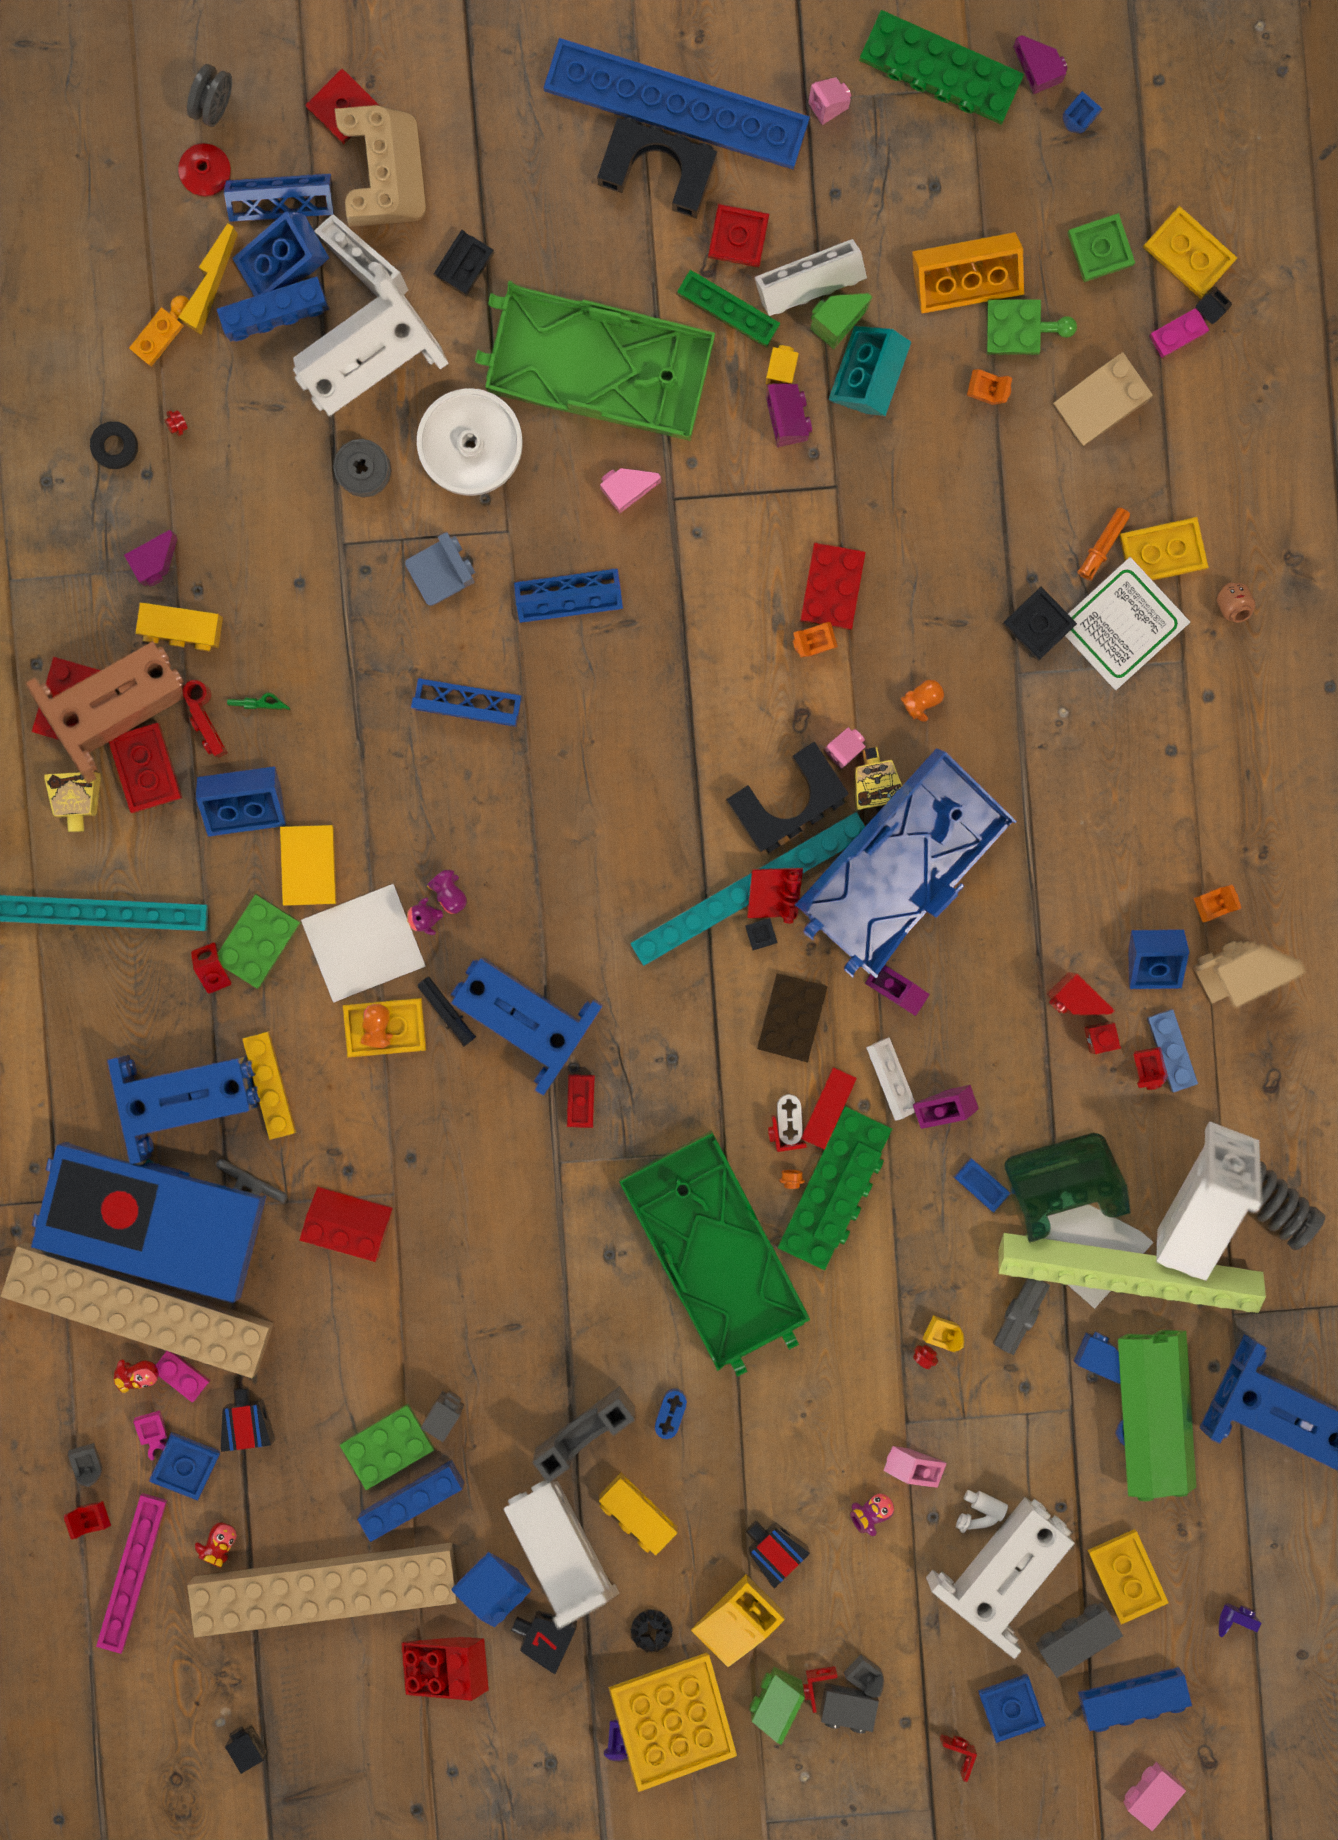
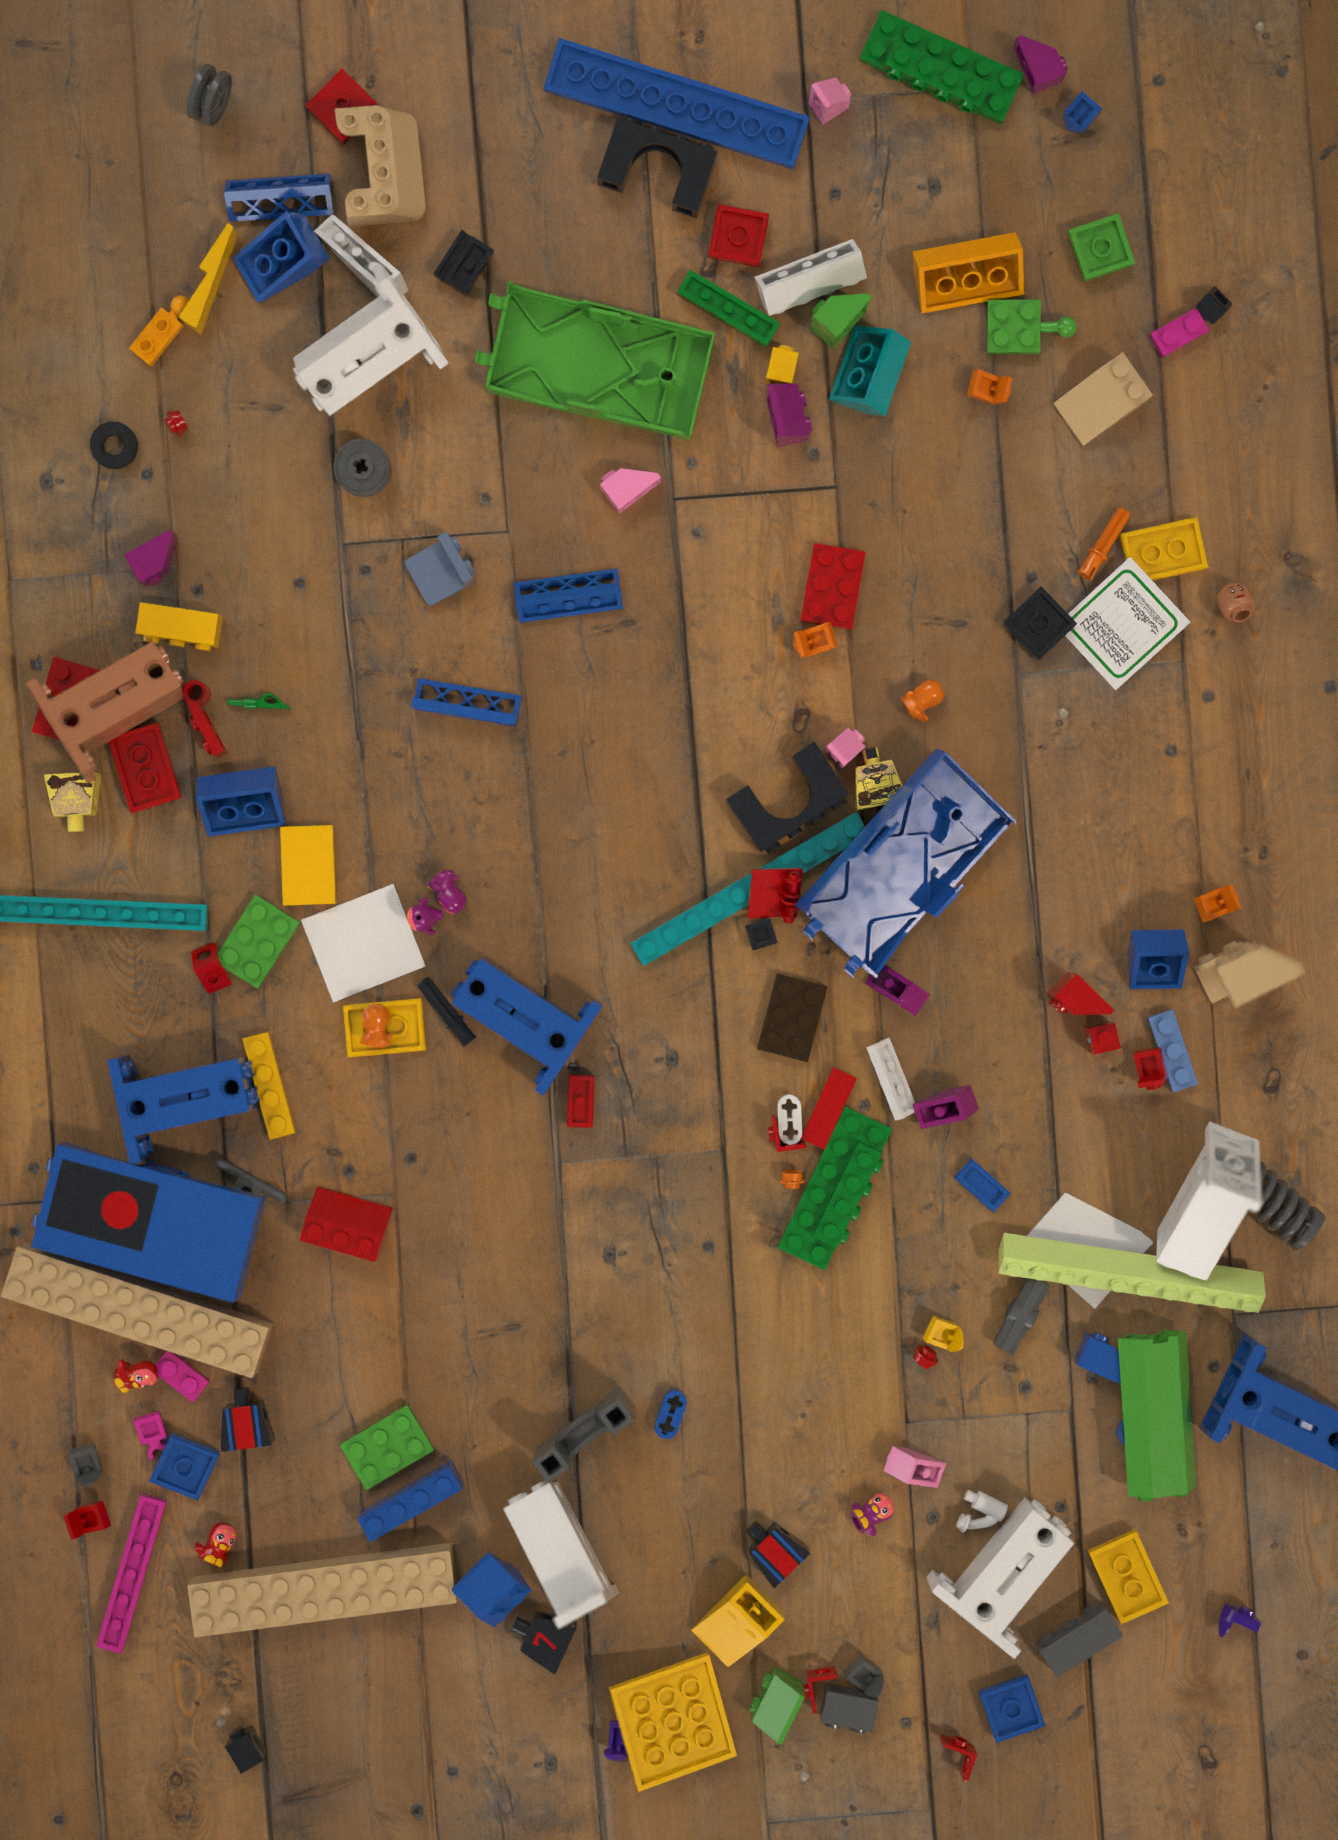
red dish [178,143,231,197] -> none
blue brick [217,277,330,342] -> none
red slope [401,1637,489,1701] -> none
white dish [417,388,523,496] -> none
dark grey brick [421,1391,464,1442] -> none
yellow brick [599,1472,678,1556] -> none
green piece [619,1130,810,1377] -> none
black gear [631,1610,673,1652] -> none
clear green windscreen [1004,1133,1131,1243] -> none
blue brick [1078,1667,1192,1732] -> none
bright pink brick [1123,1762,1186,1831] -> none
yellow tile [1143,206,1237,299] -> none

